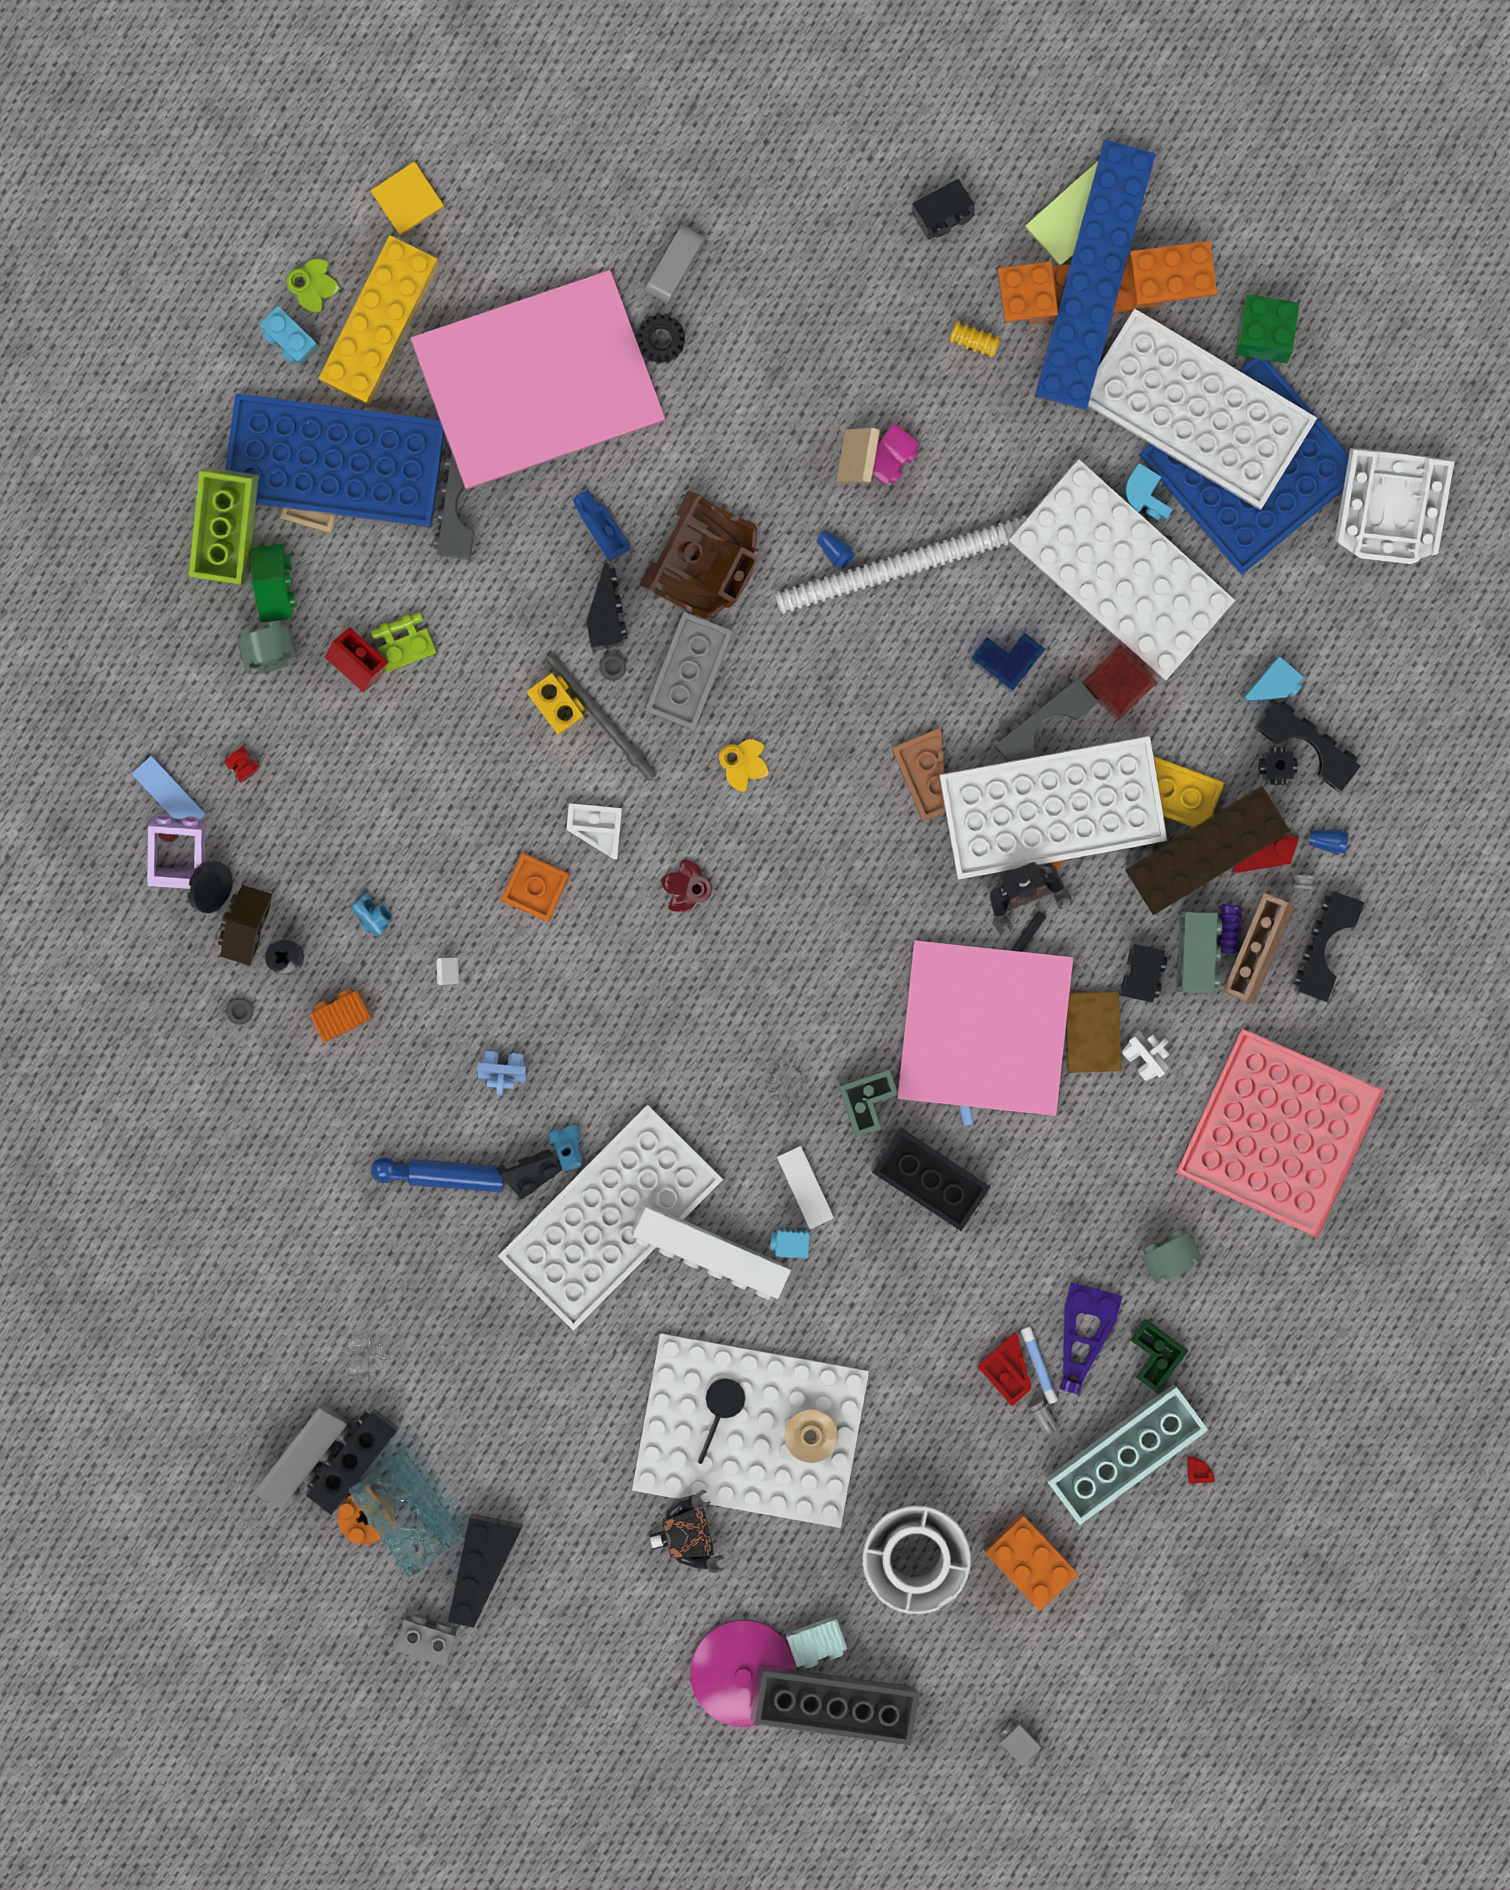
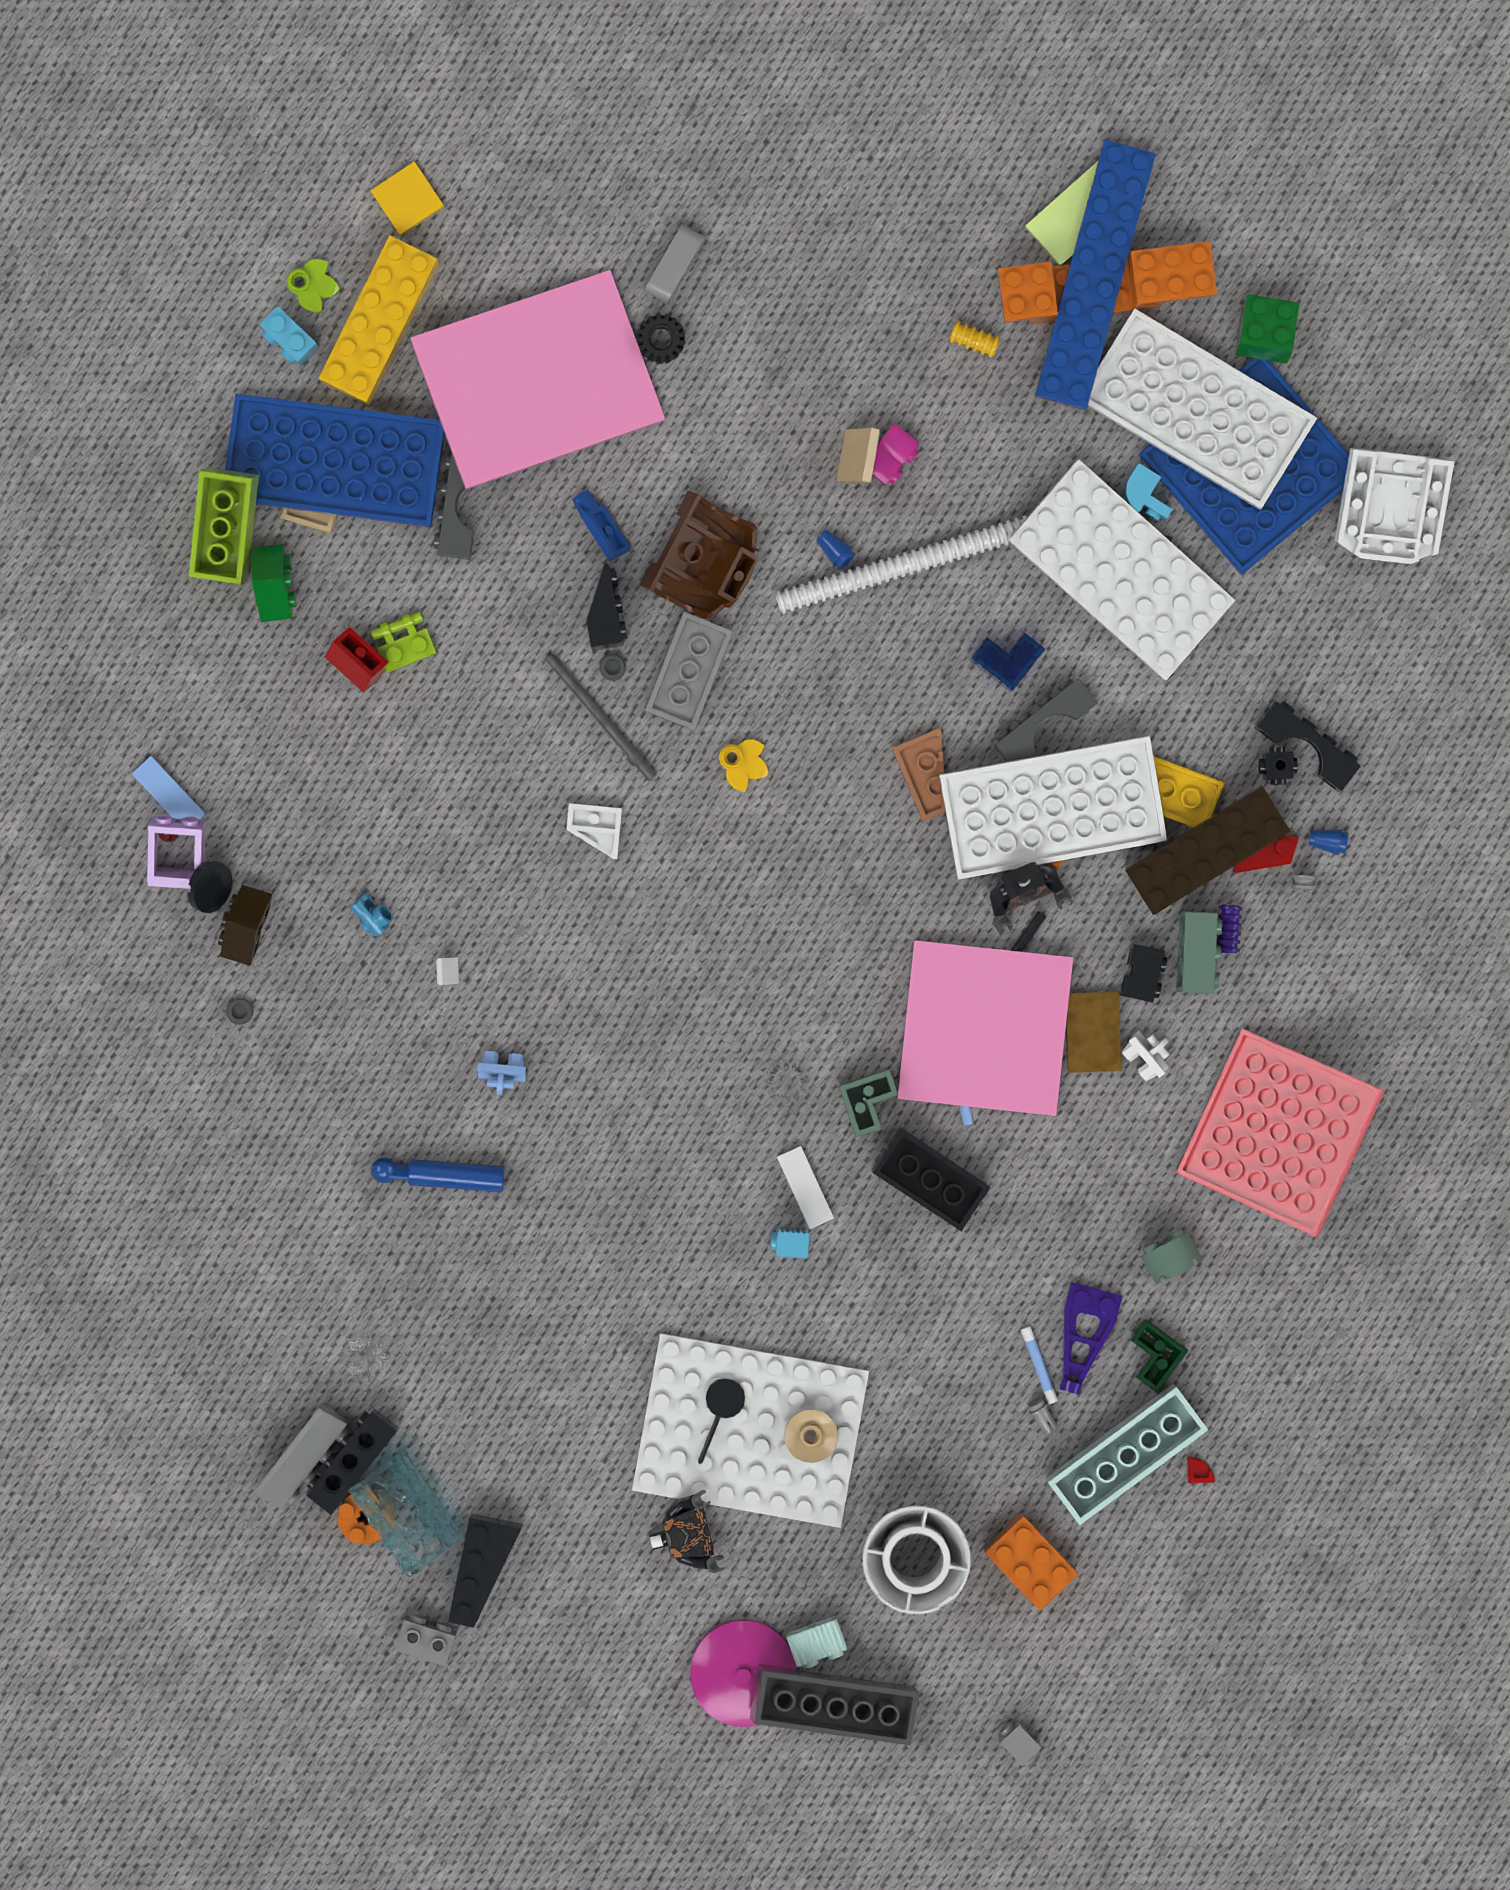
red wheel [223,746,261,783] -> none
sand green brick [237,621,297,674] -> none
black piece [265,940,304,974] -> none
orange brick [309,988,373,1043] -> none
black wing [495,1149,562,1200] -> none
white plate [498,1105,723,1331] -> none
orange tile [500,852,570,922] -> none
yellow brick [527,673,585,736] -> none
dark azure plate [548,1125,583,1171] -> none
white brick [631,1203,791,1300] -> none
dark red plate [661,860,712,912] -> none
black brick [912,179,975,240] -> none
red wing [977,1332,1032,1406] -> none
clear red brick [1082,644,1158,721] -> none
medium nougat brick [1223,893,1295,1004] -> none
medium azure slope [1242,656,1303,702] -> none
black arch [1292,891,1365,1002] -> none

